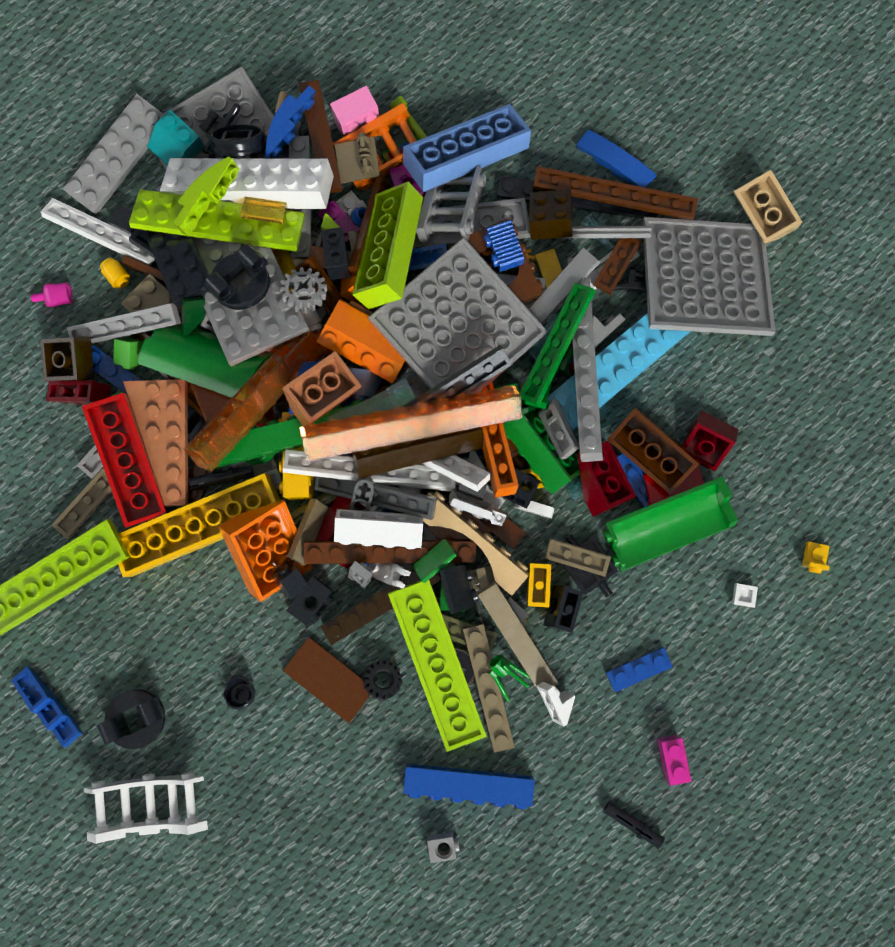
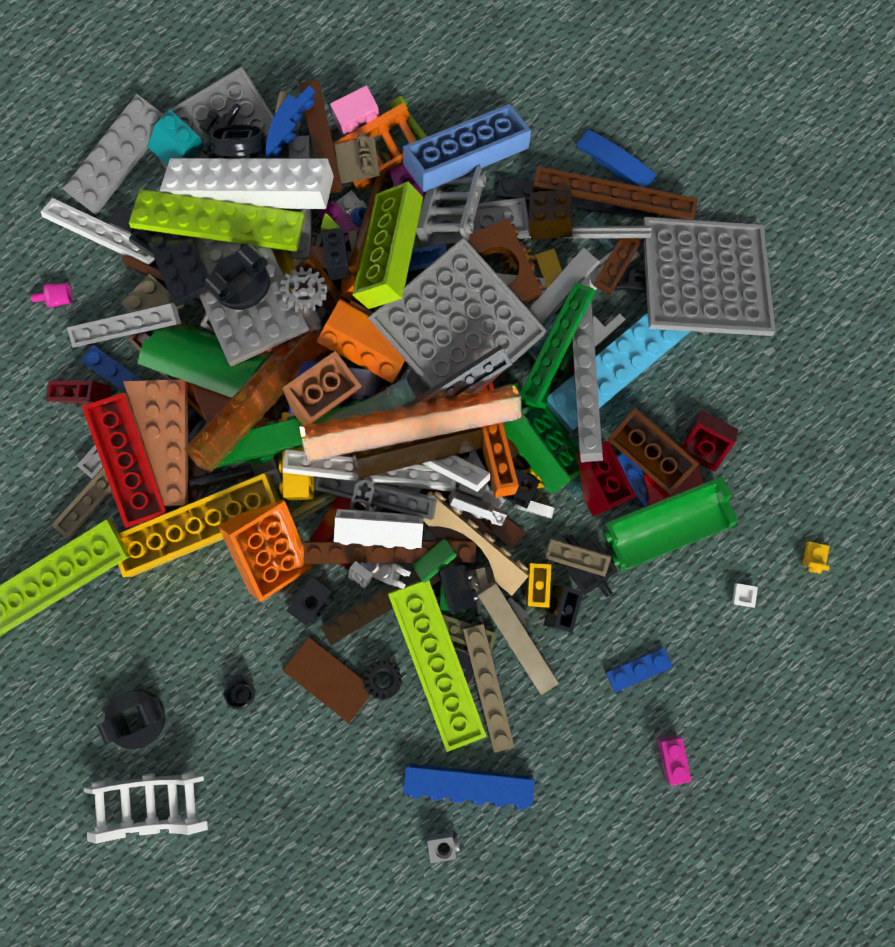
blue slope [11,666,83,747] -> none
dark brown brick [40,337,95,381] -> none
yellow brick [100,257,130,289] -> none
bright green brick [113,337,144,370] -> none
lime slope [173,157,240,236] -> none
dark green tile [182,296,205,337] -> none
clear yellow tile [240,197,287,224] -> none
black brick [271,561,308,599] -> none
dark tan tile [287,498,328,565] -> none
blue brick [483,220,525,272] -> none
green plant [488,655,530,702] -> none
white slope [537,681,575,727] -> none
light grey plate [538,399,580,459] -> none
black pin [603,801,665,849] -> none
tan slope [734,170,802,244] -> none

